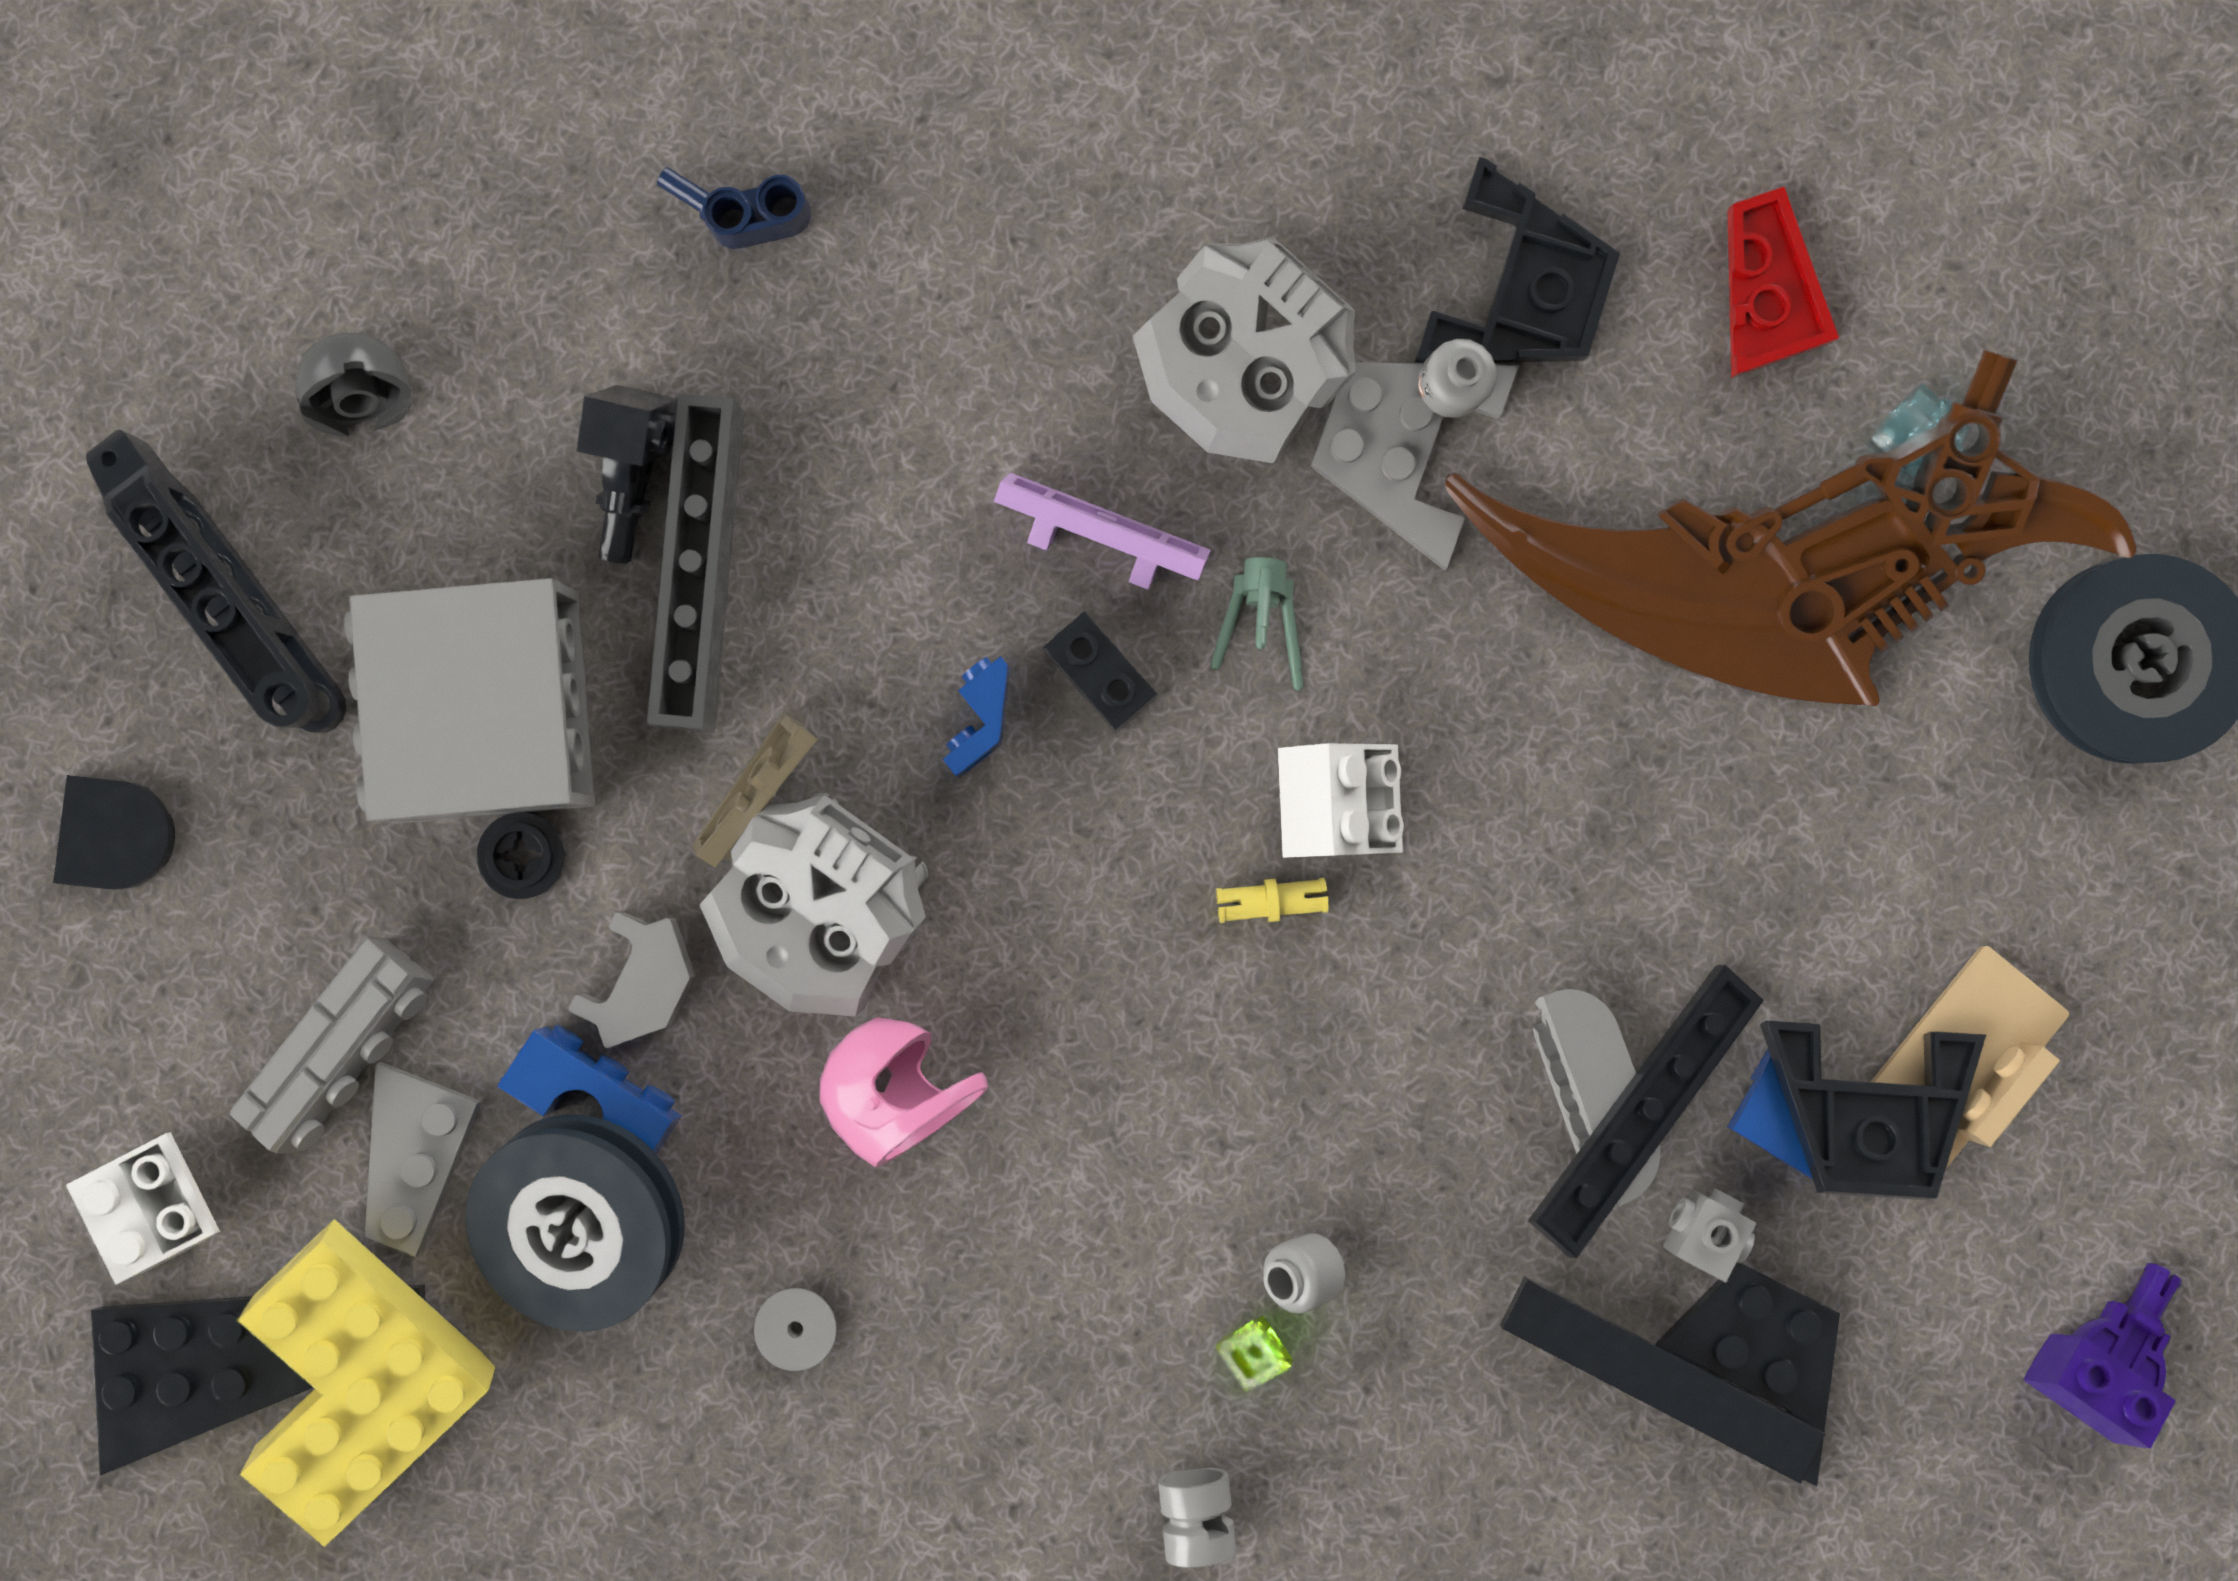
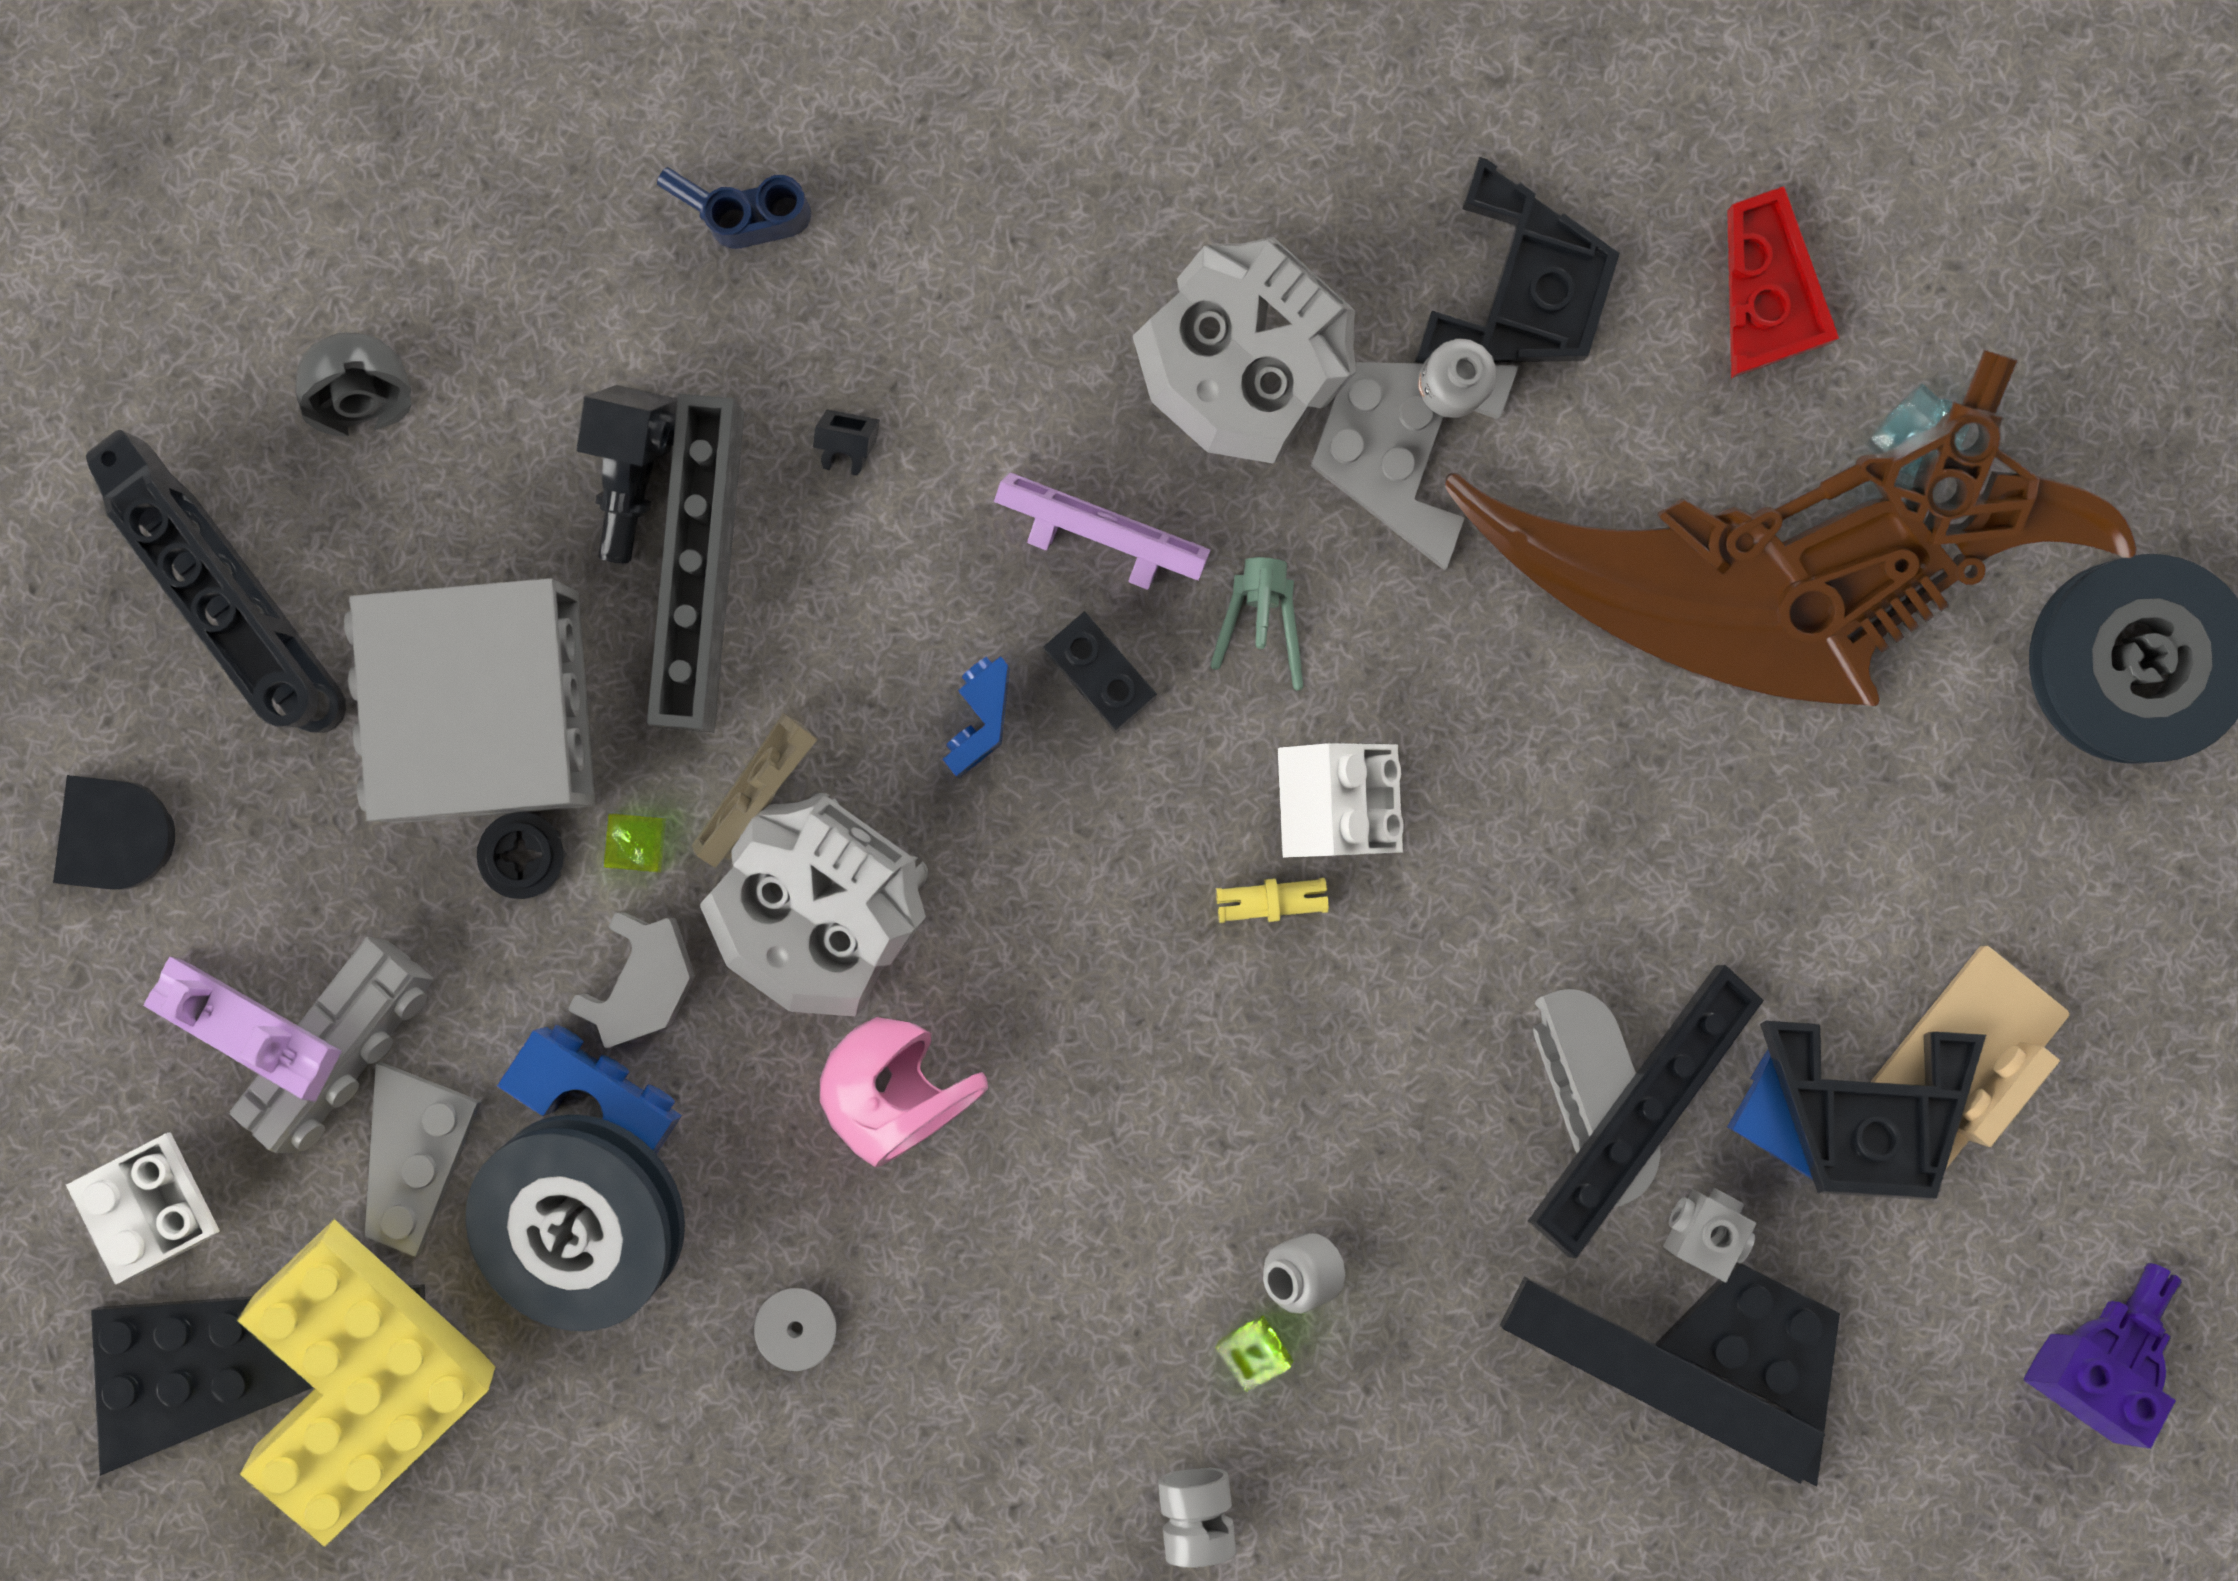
none -> lavender hinge [143,957,342,1102]
none -> clear neon green tile [603,813,666,872]
none -> black tile [813,409,880,476]

